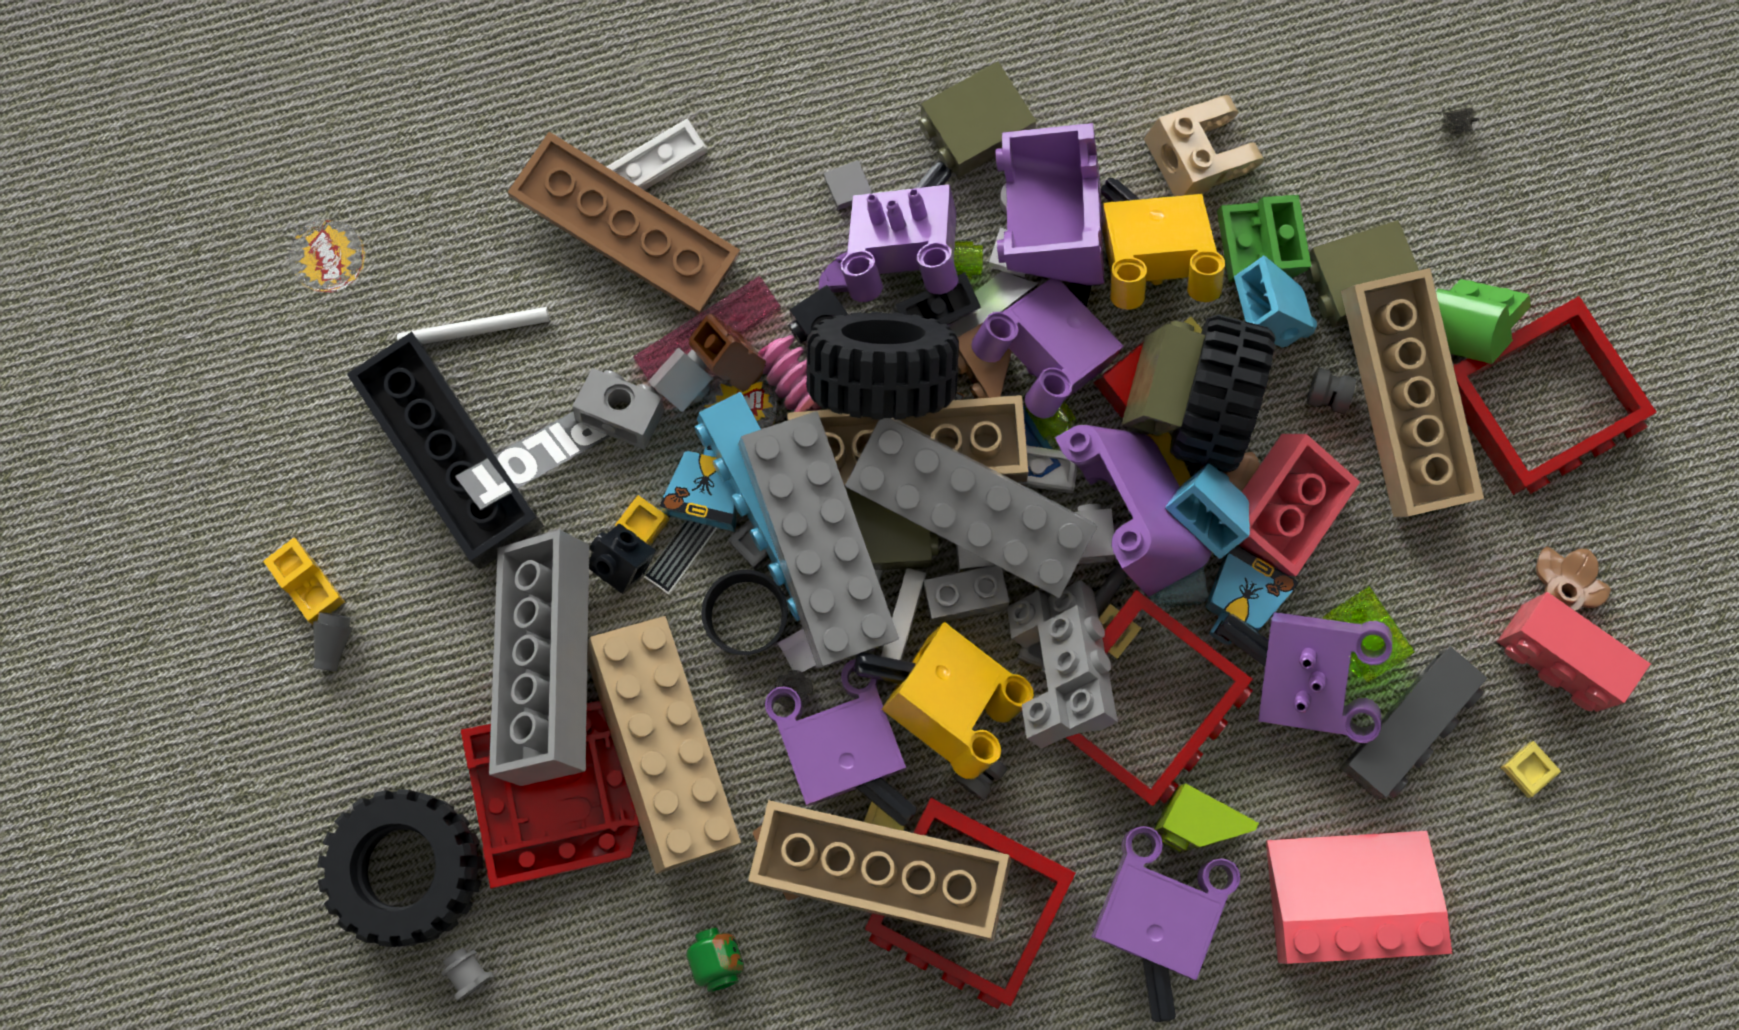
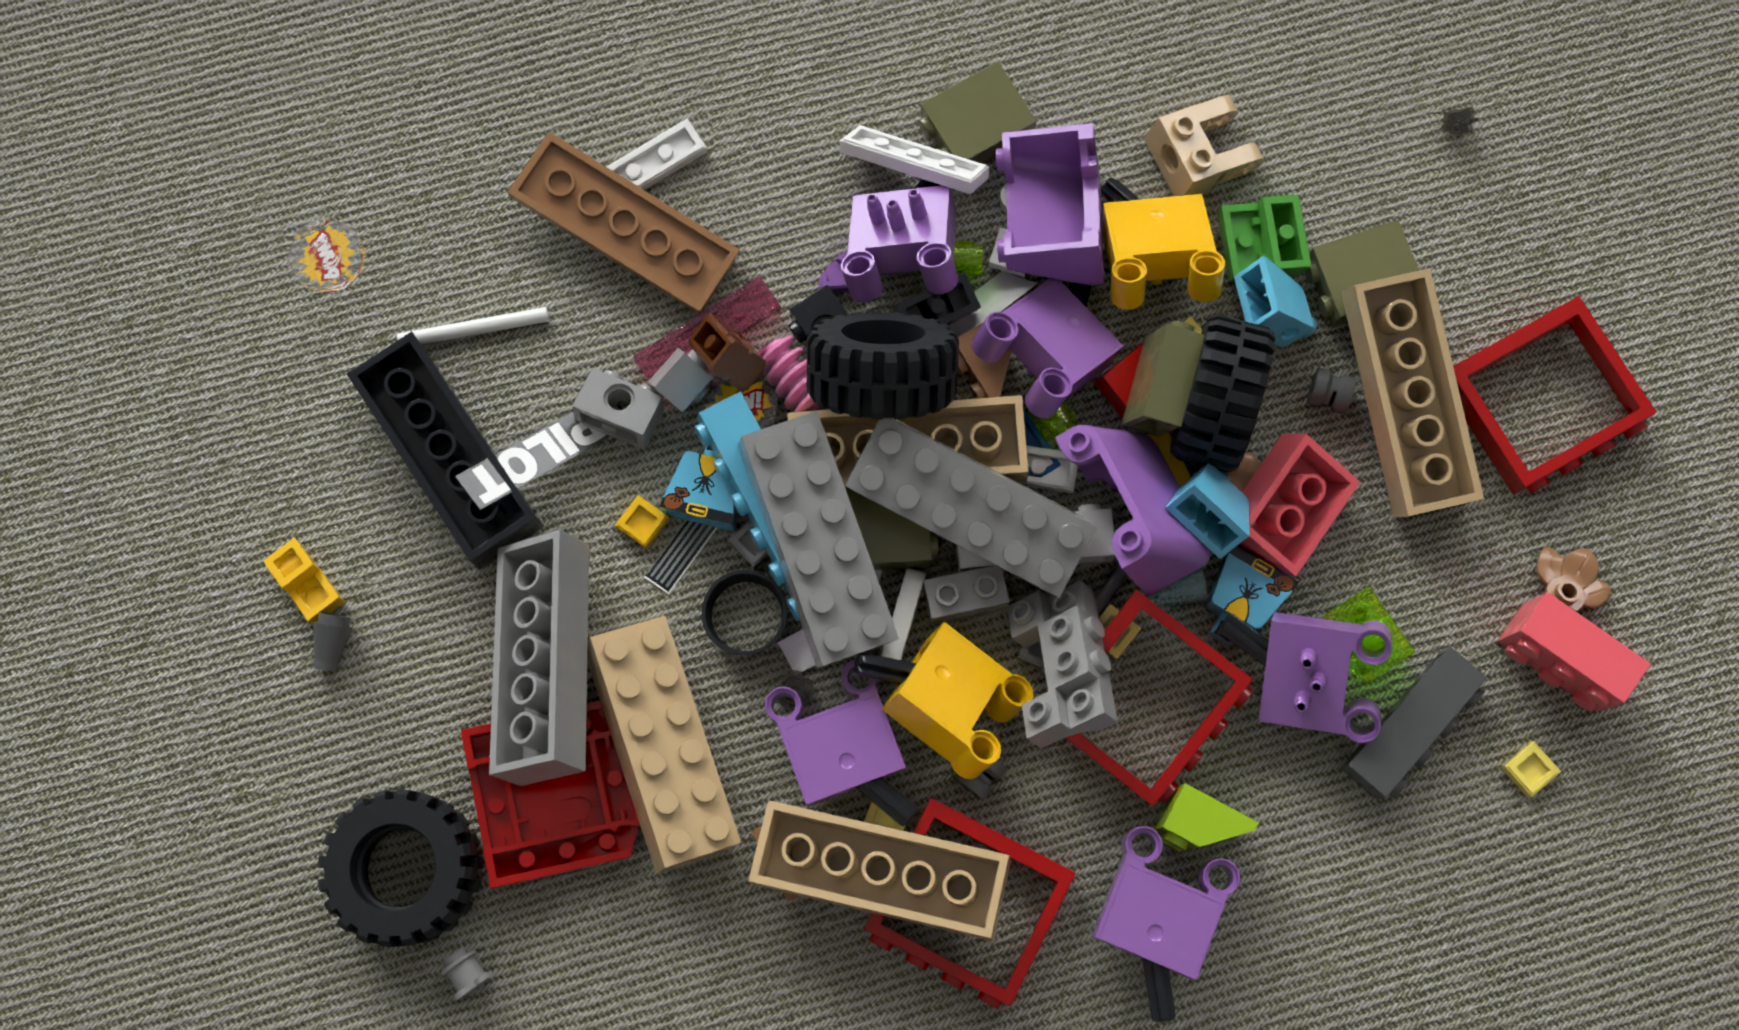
black brick [589,523,656,594] -> none
green head [686,928,745,992] -> none
light grey tile [824,160,872,210] -> none
coral slope [1266,831,1452,964] -> none
bright green brick [1436,279,1531,364] -> none
none -> white tile [840,125,989,194]

